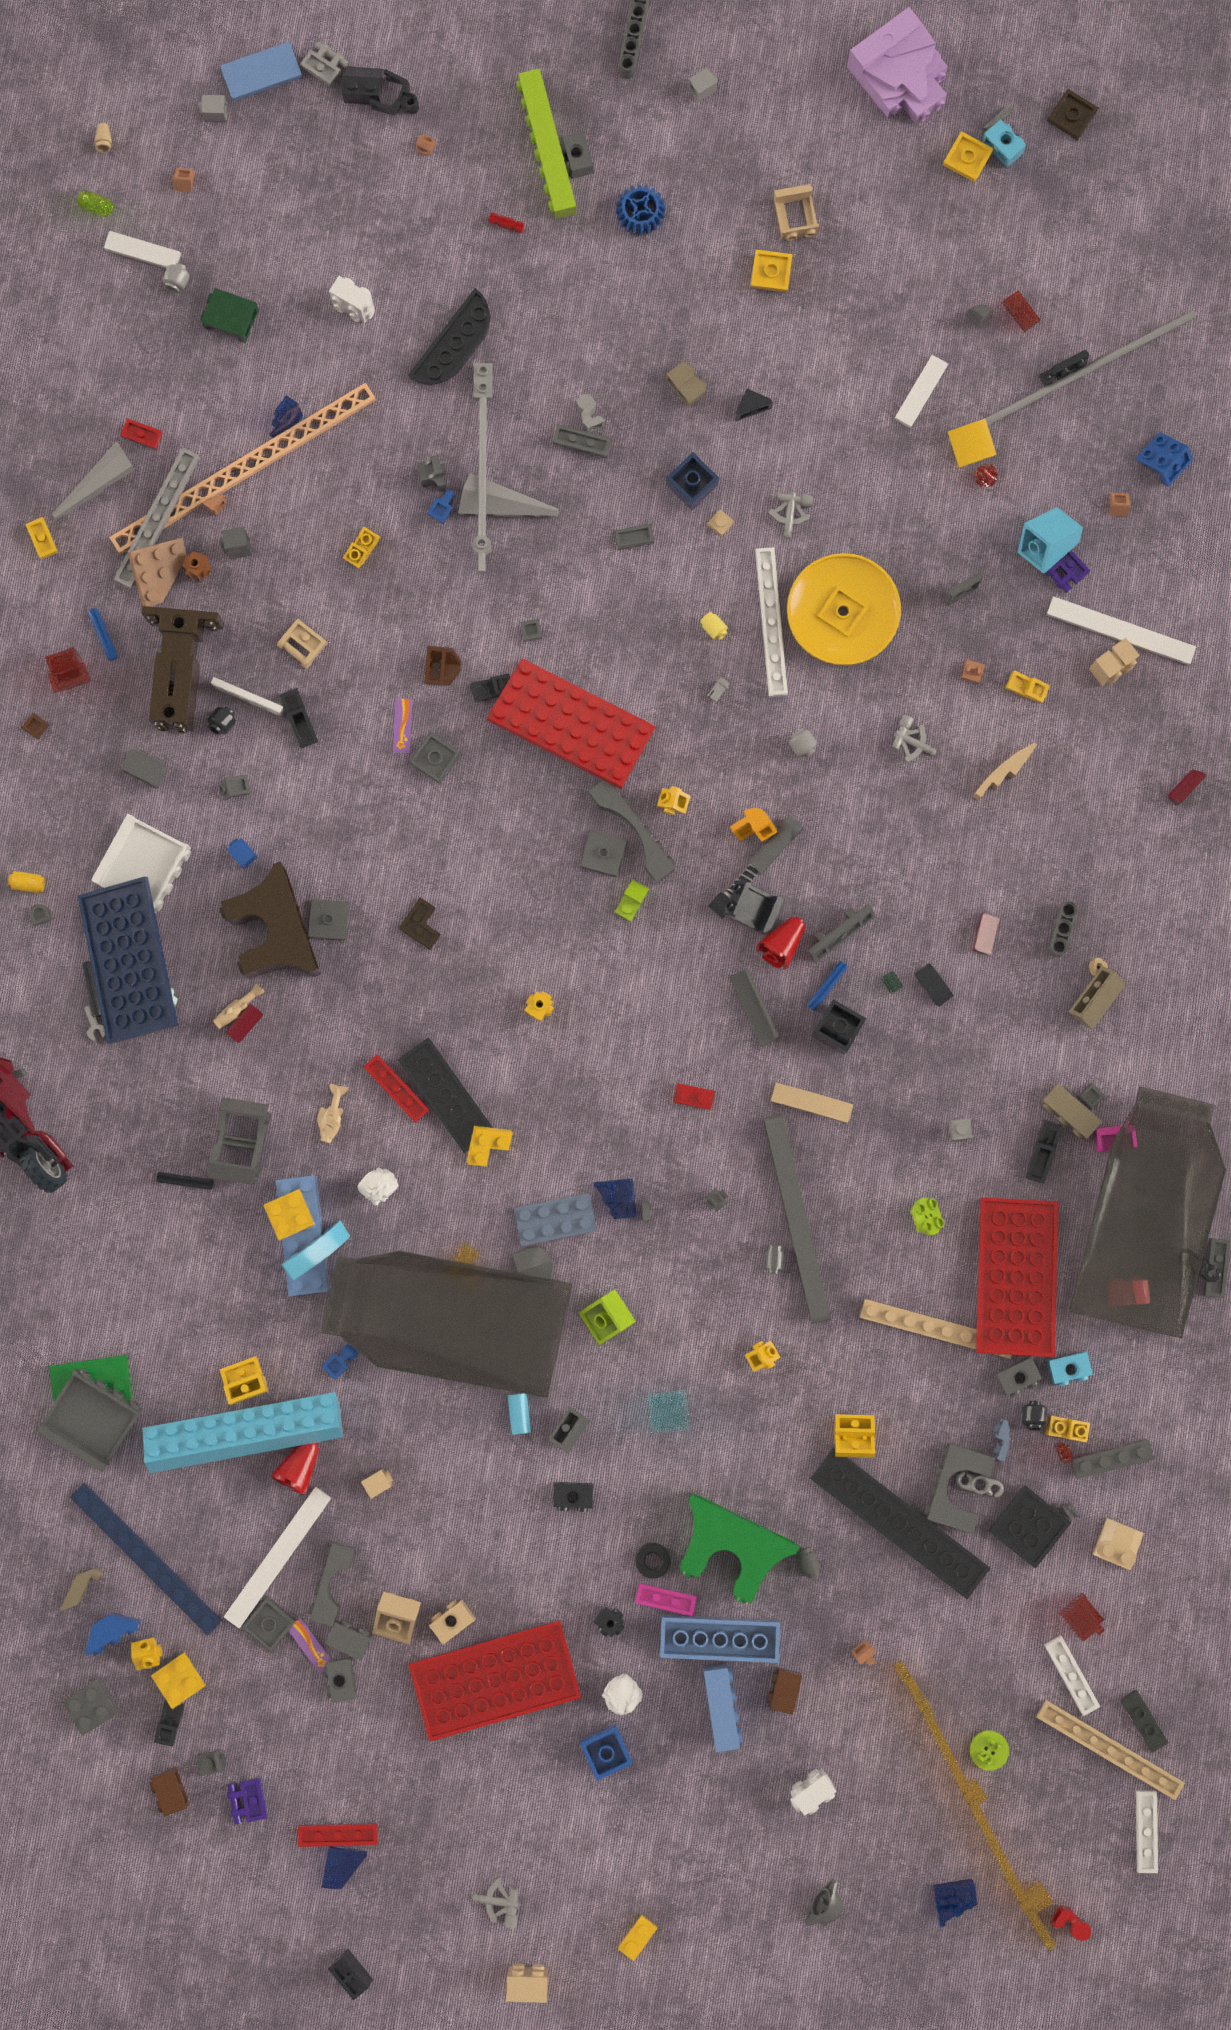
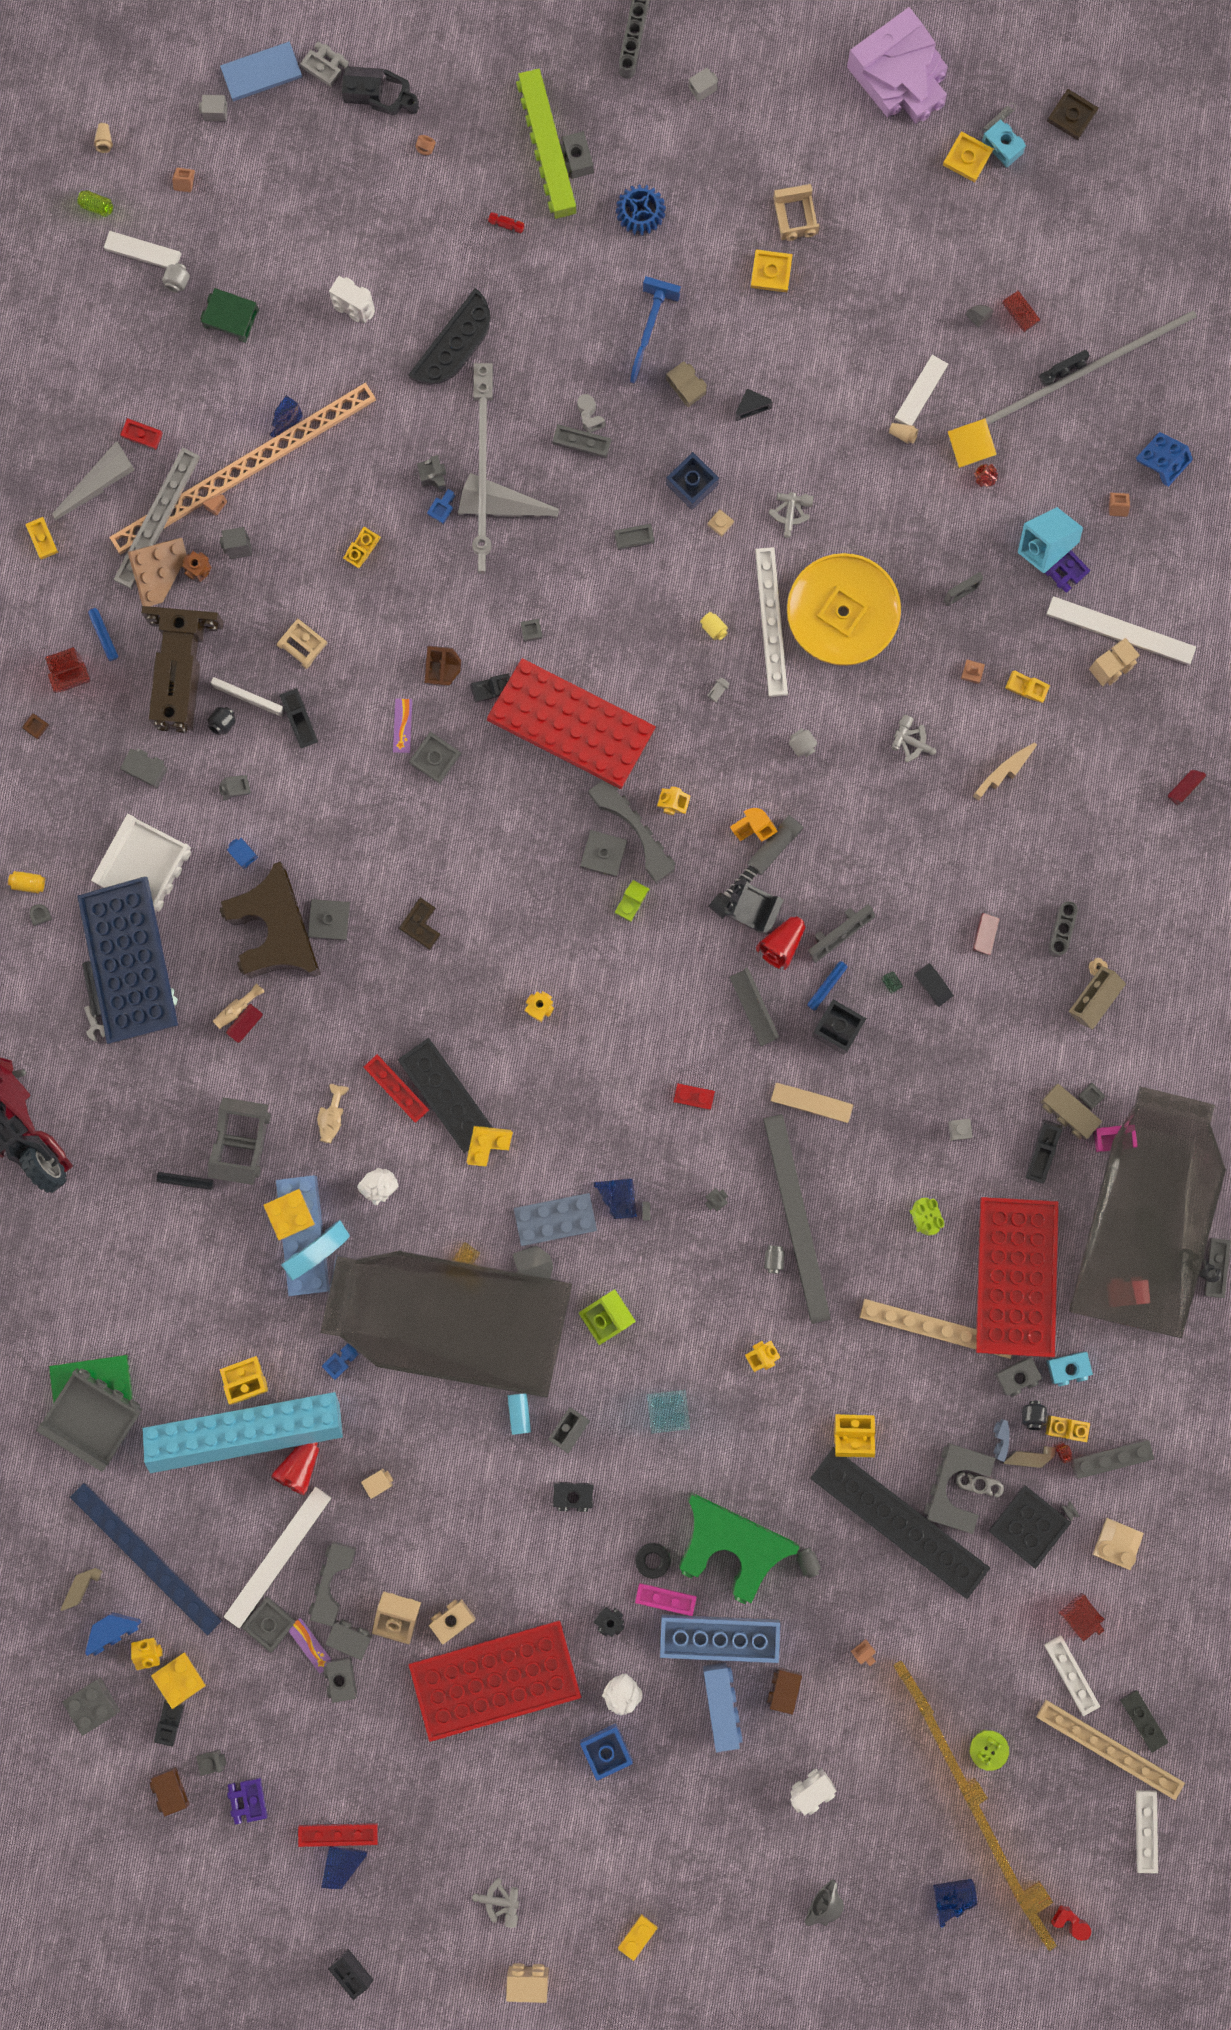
none -> blue piece [630,276,681,384]
none -> tan cone [889,423,918,444]
none -> dark tan piece [1002,1446,1056,1468]

